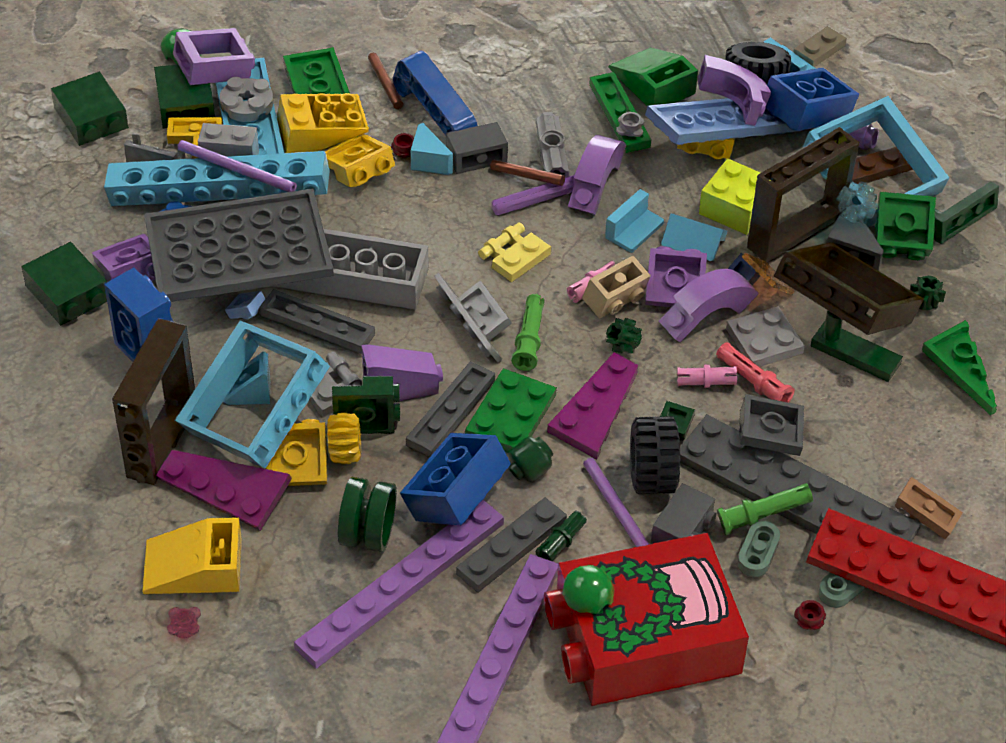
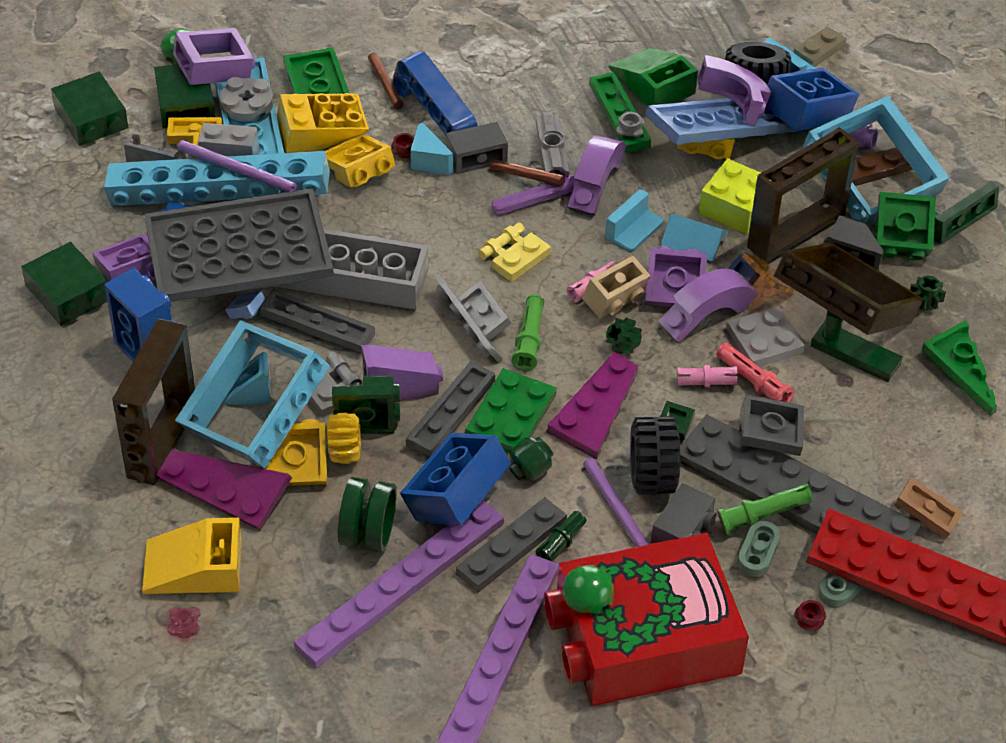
clear light blue brick [836,181,879,224] -> none

